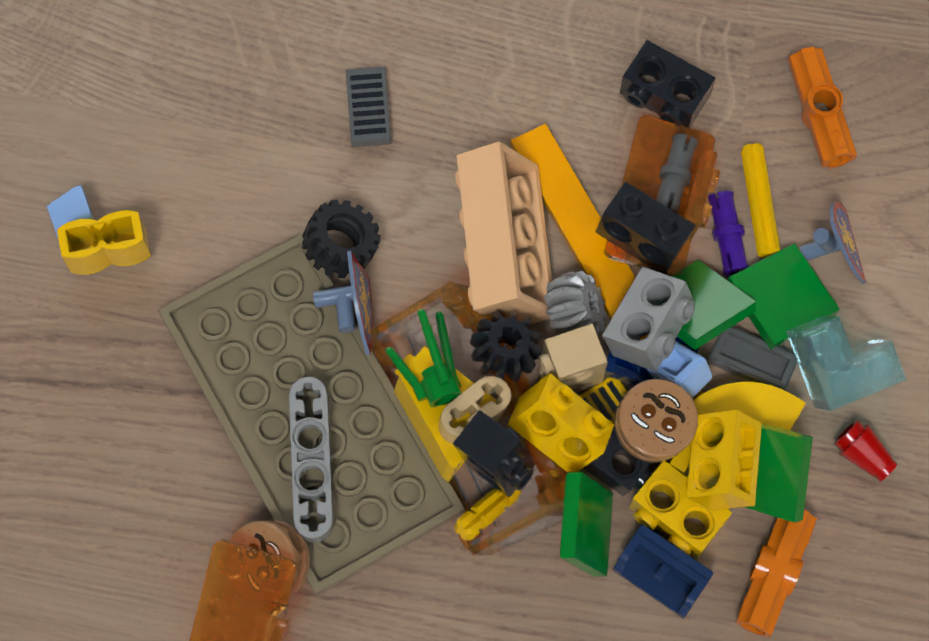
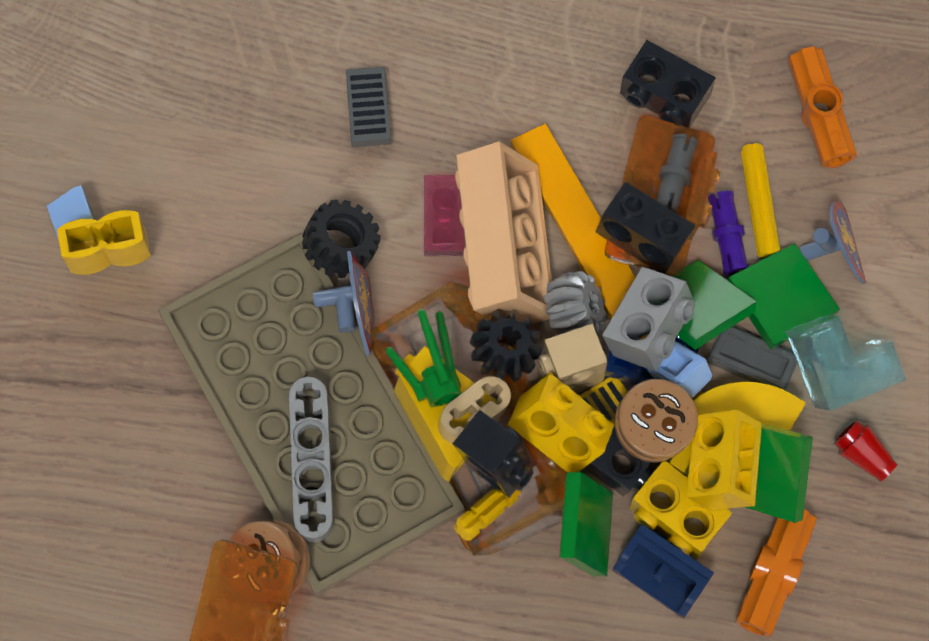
none -> clear pink plate [424,175,465,256]

